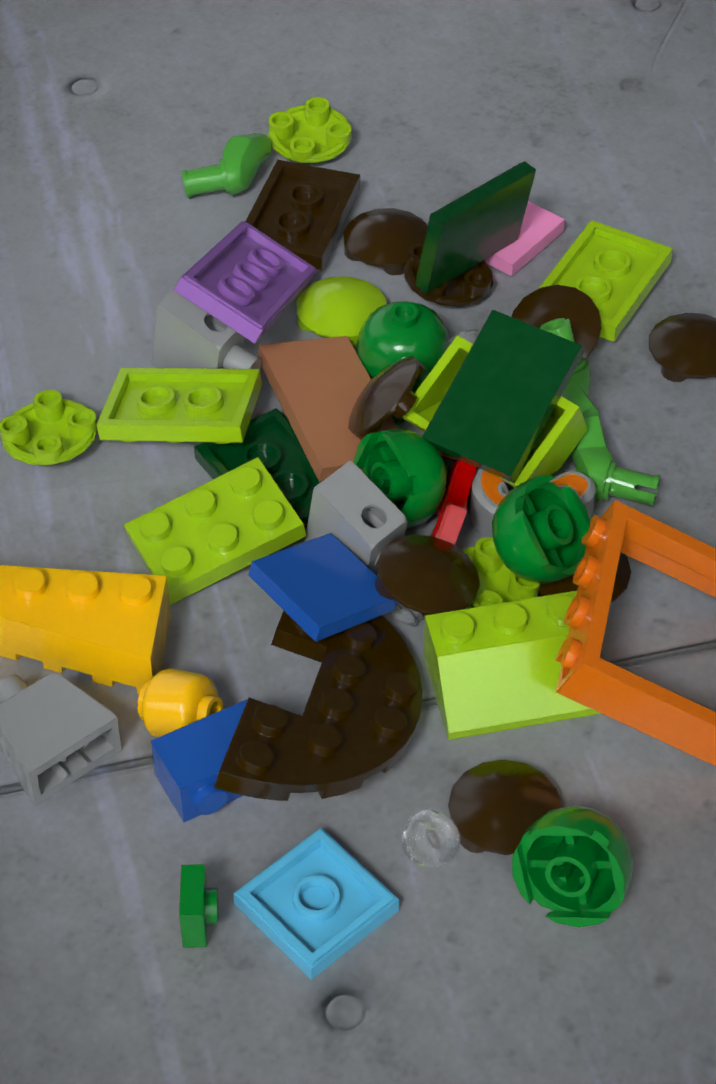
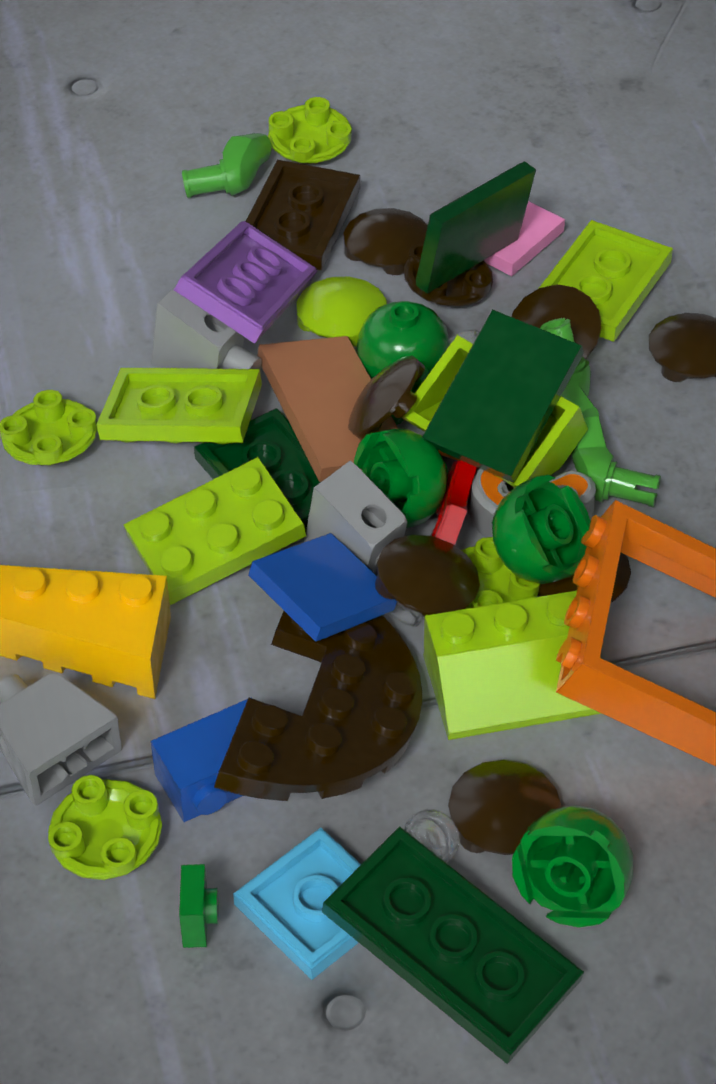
yellow head [137,668,224,738] -> none
none -> lime dish [48,775,163,880]
none -> dark green tile [322,826,584,1064]

